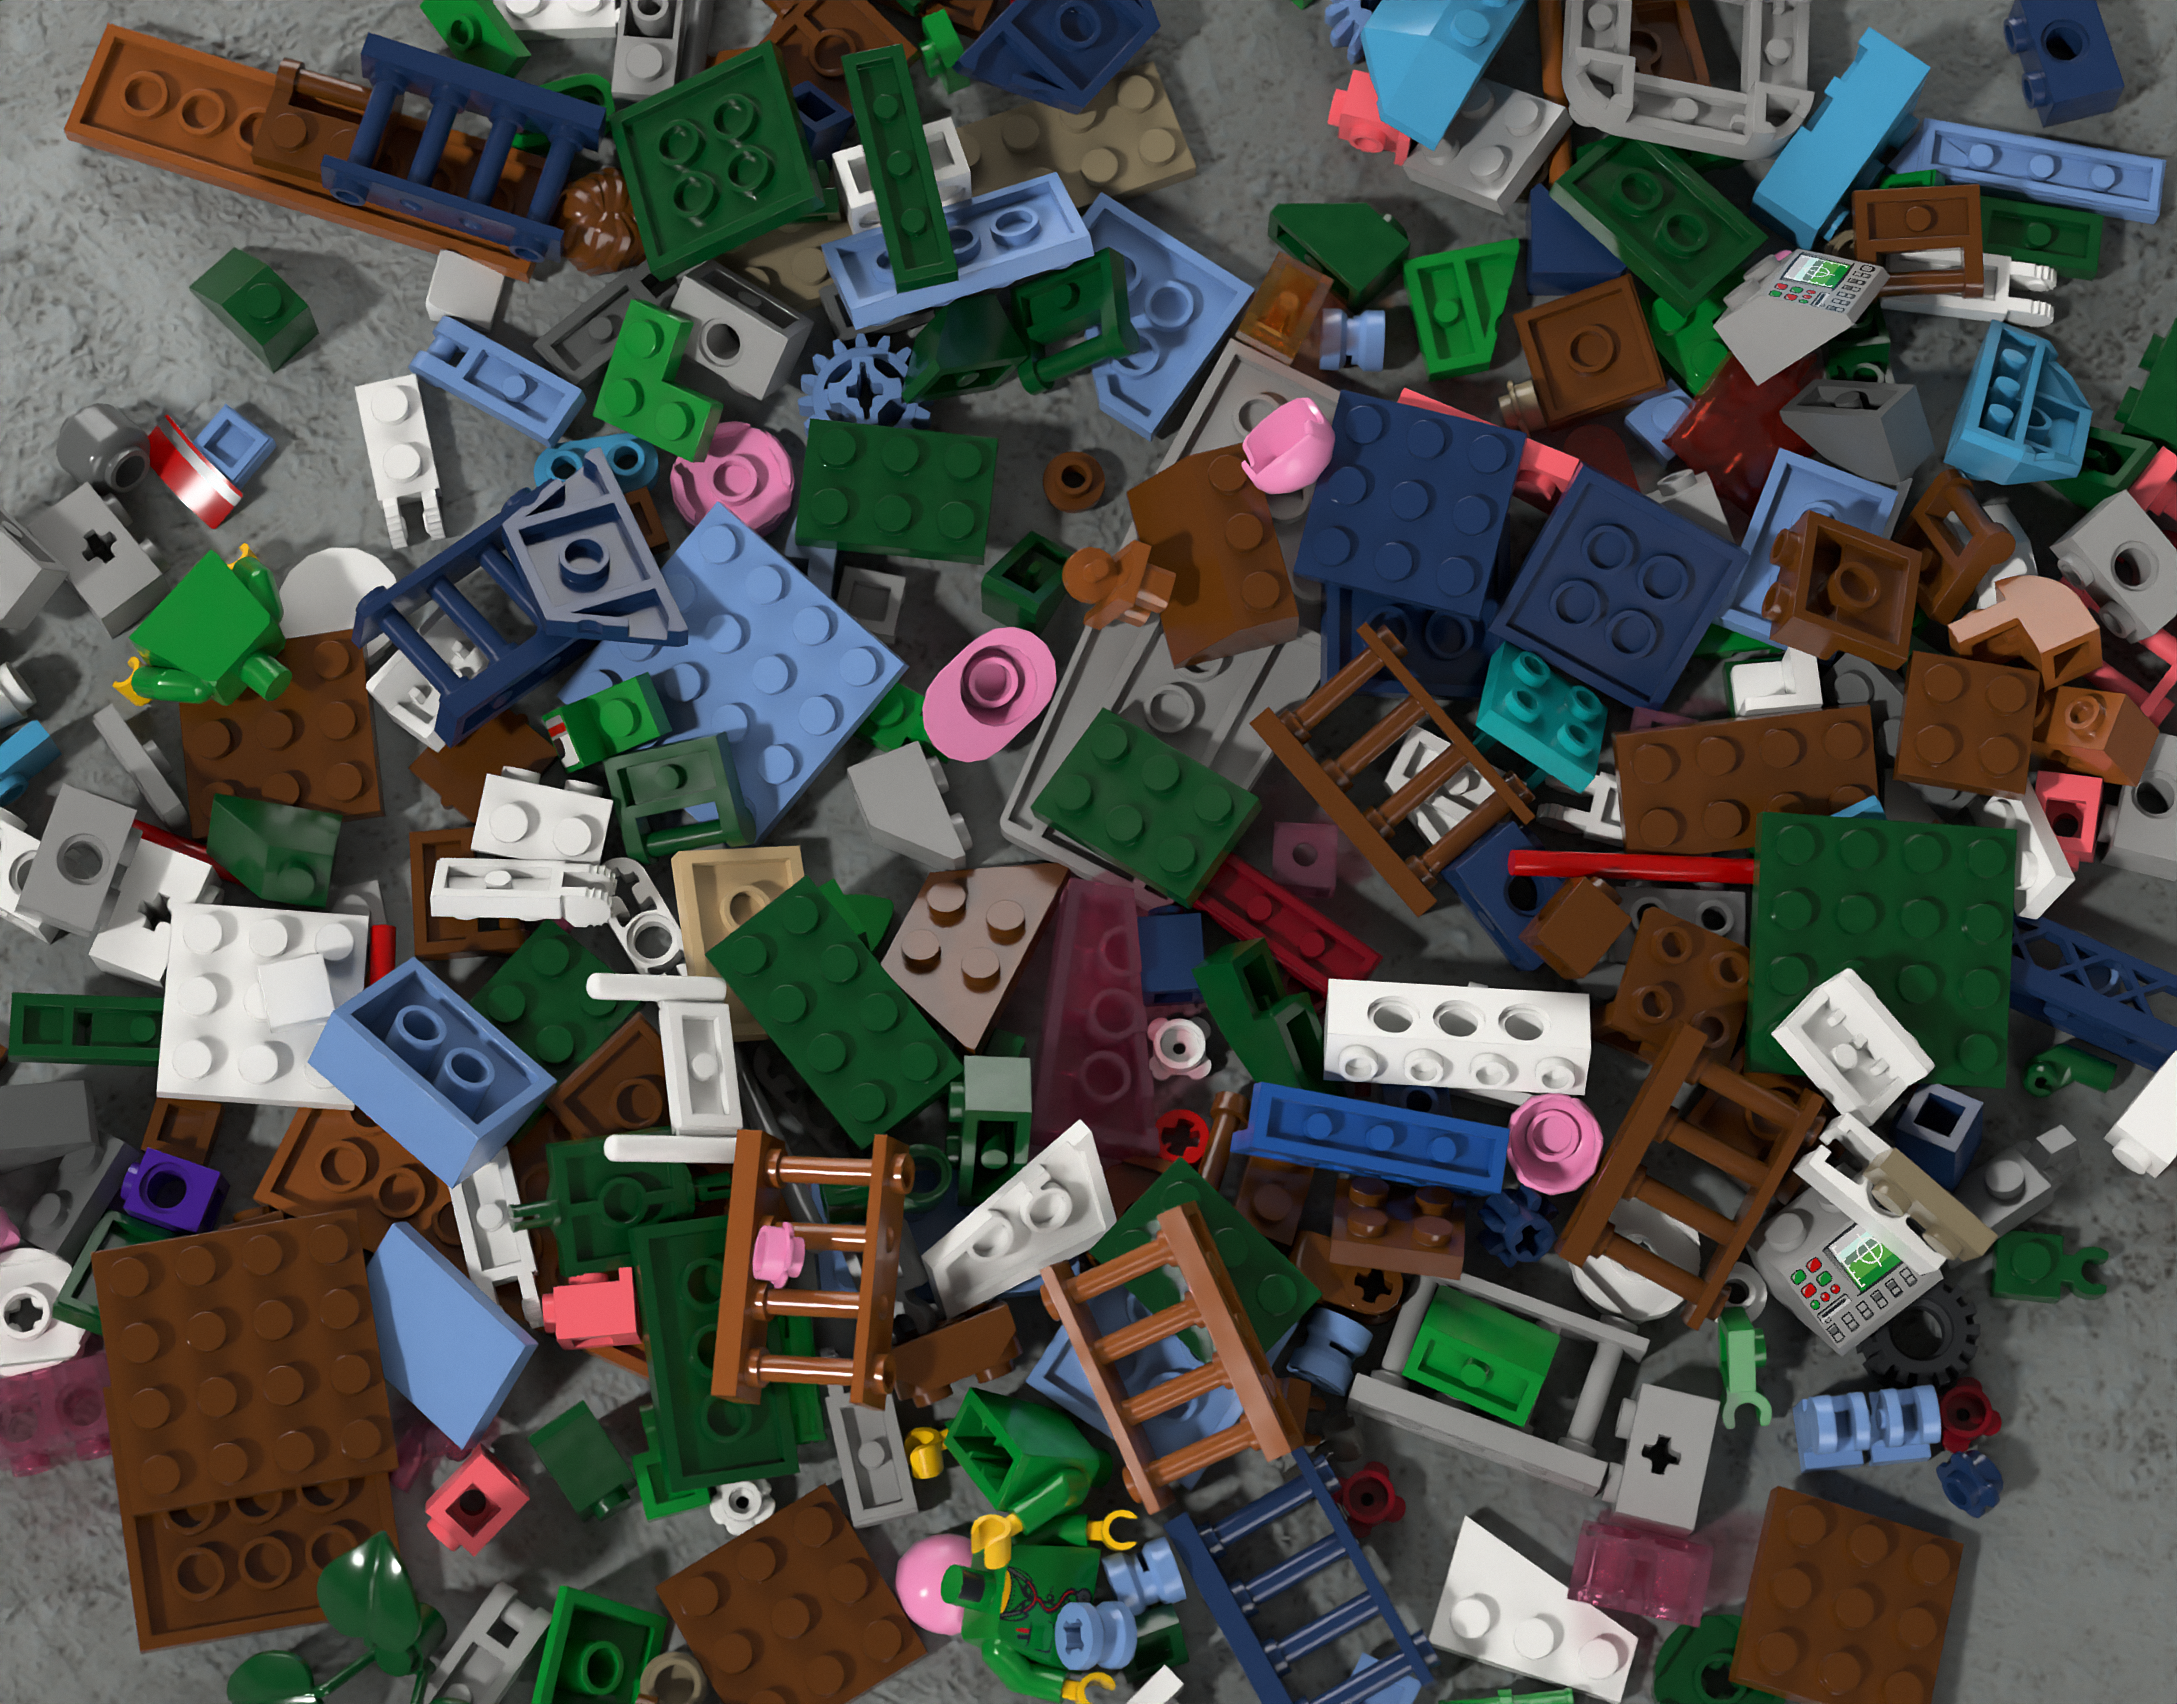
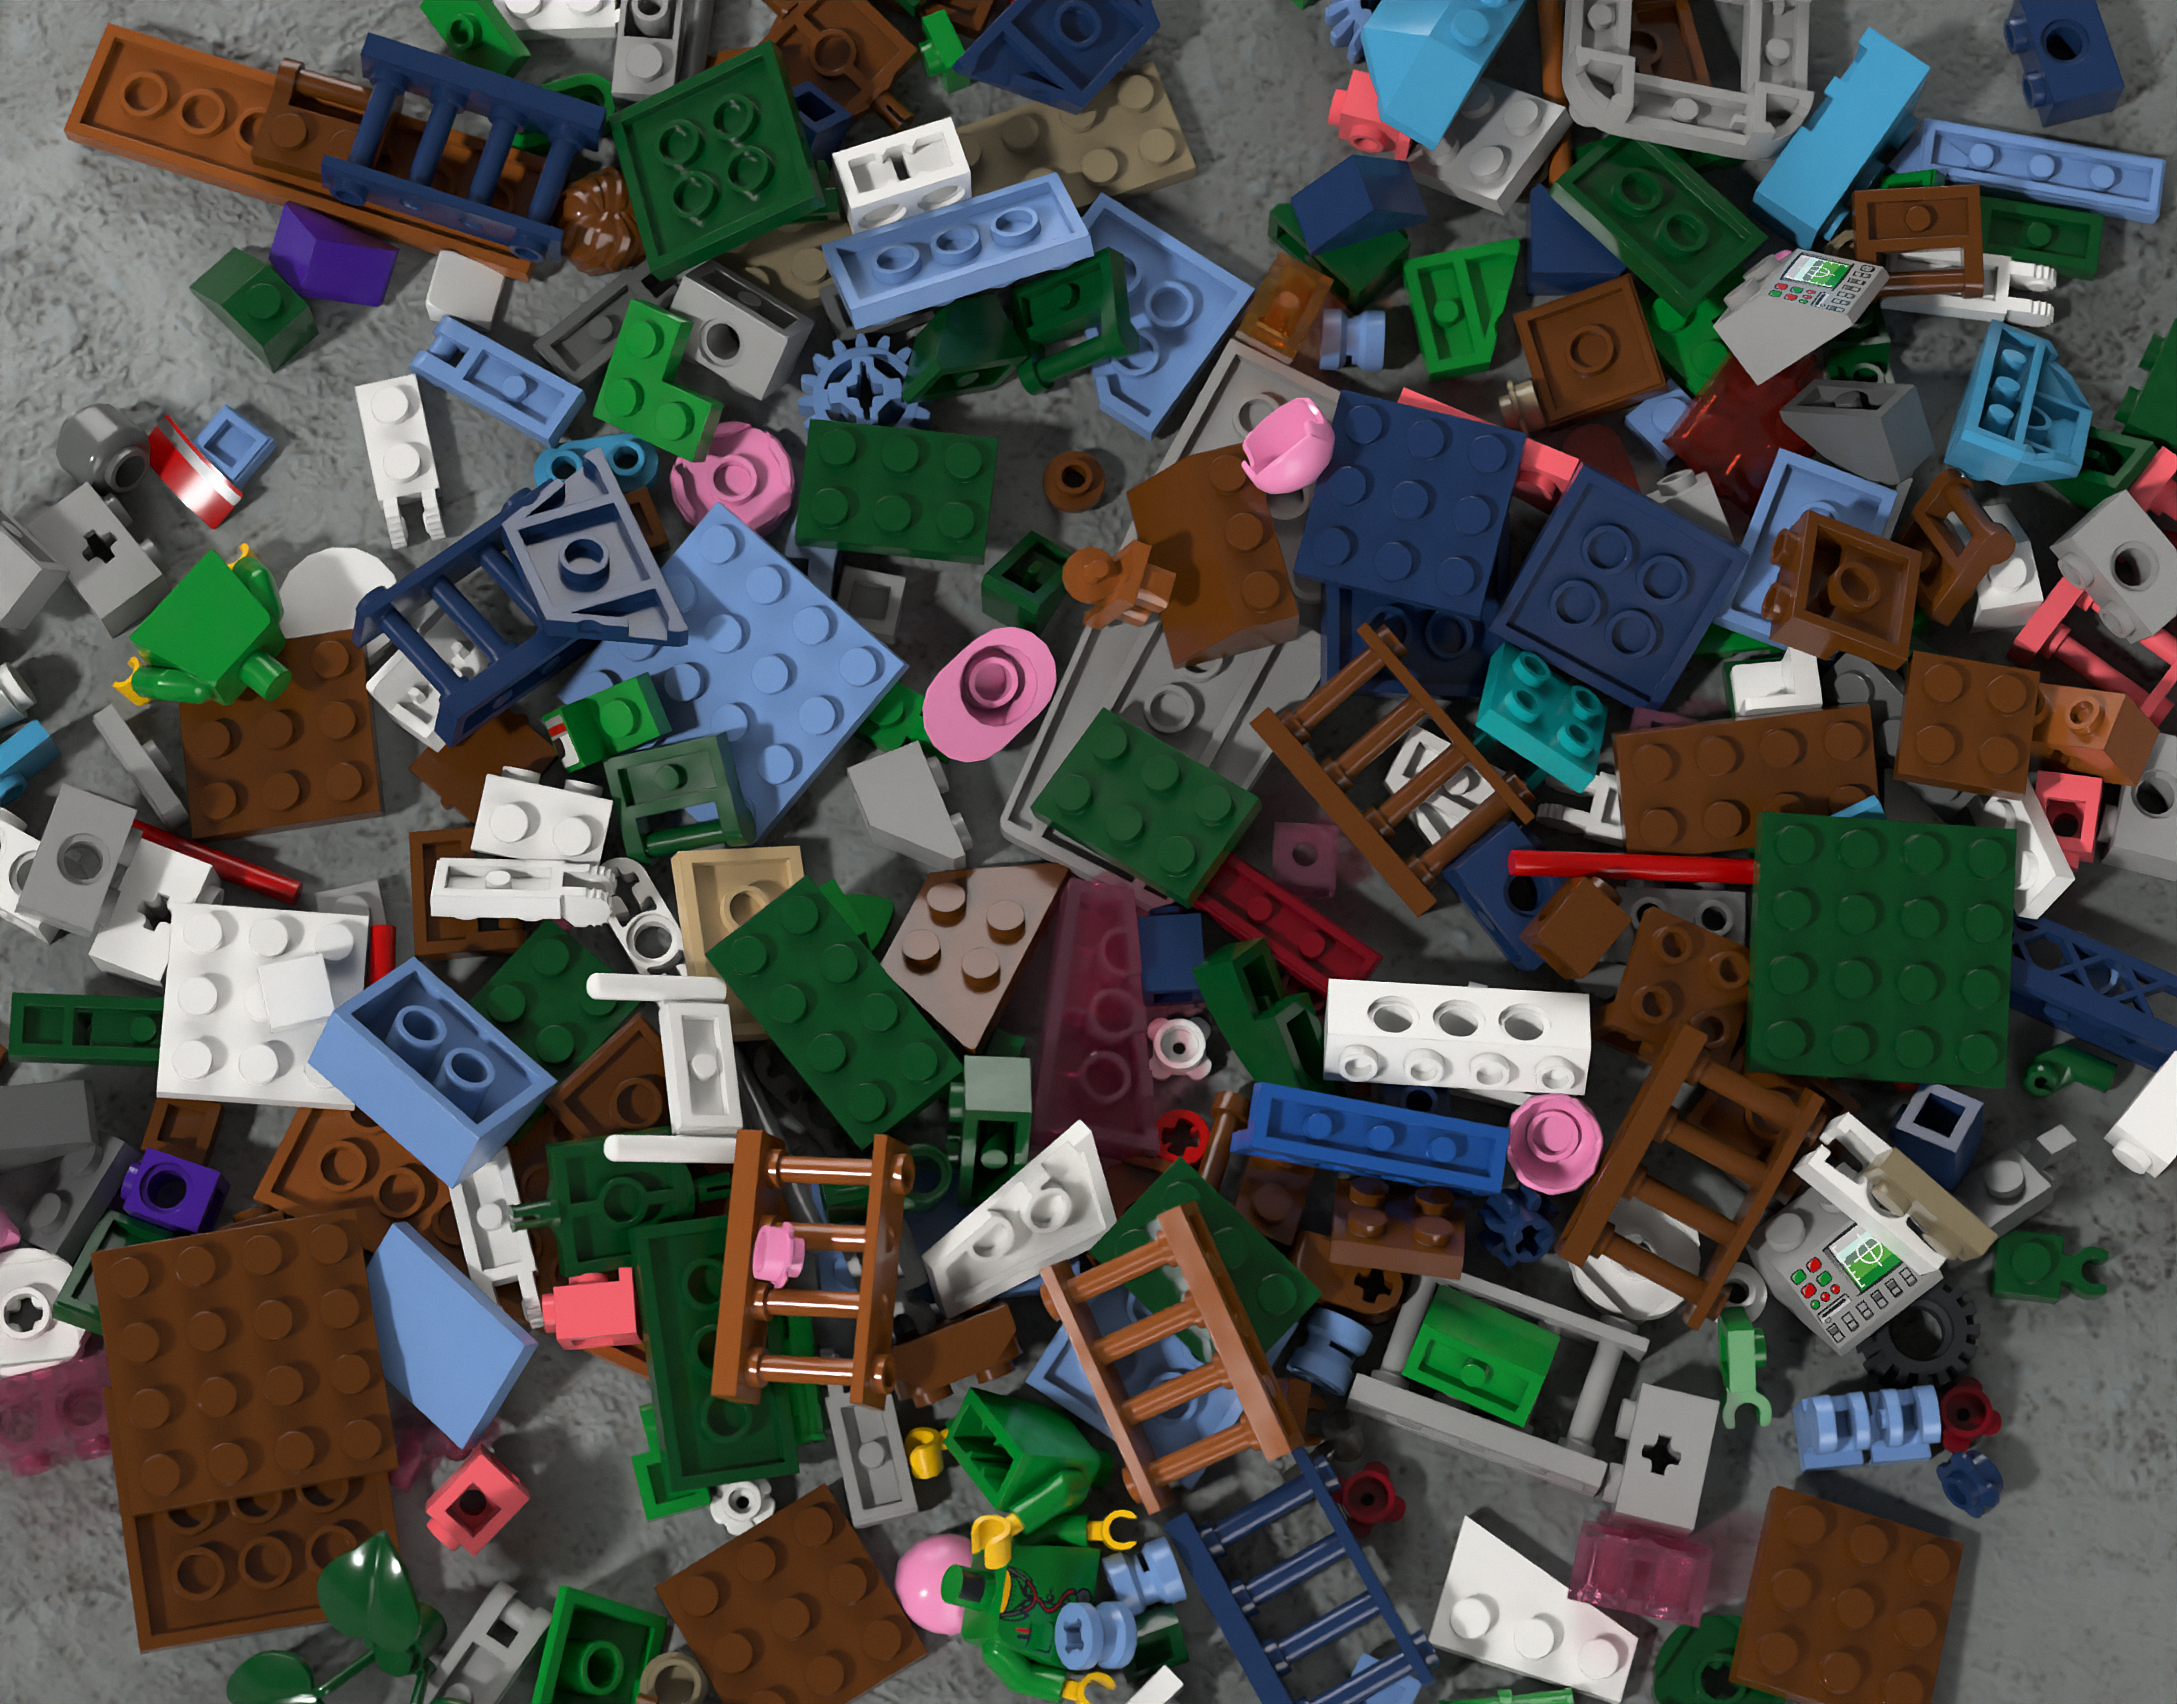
dark green slope [206,793,343,909] -> none
dark green slope [527,1400,638,1523] -> none
dark green plate [841,43,959,294] -> none
white bracket [1771,968,1935,1128] -> none
brick [1948,575,2103,692] -> none
none -> dark purple slope [268,201,400,307]
none -> dark blue slope [1290,154,1428,257]

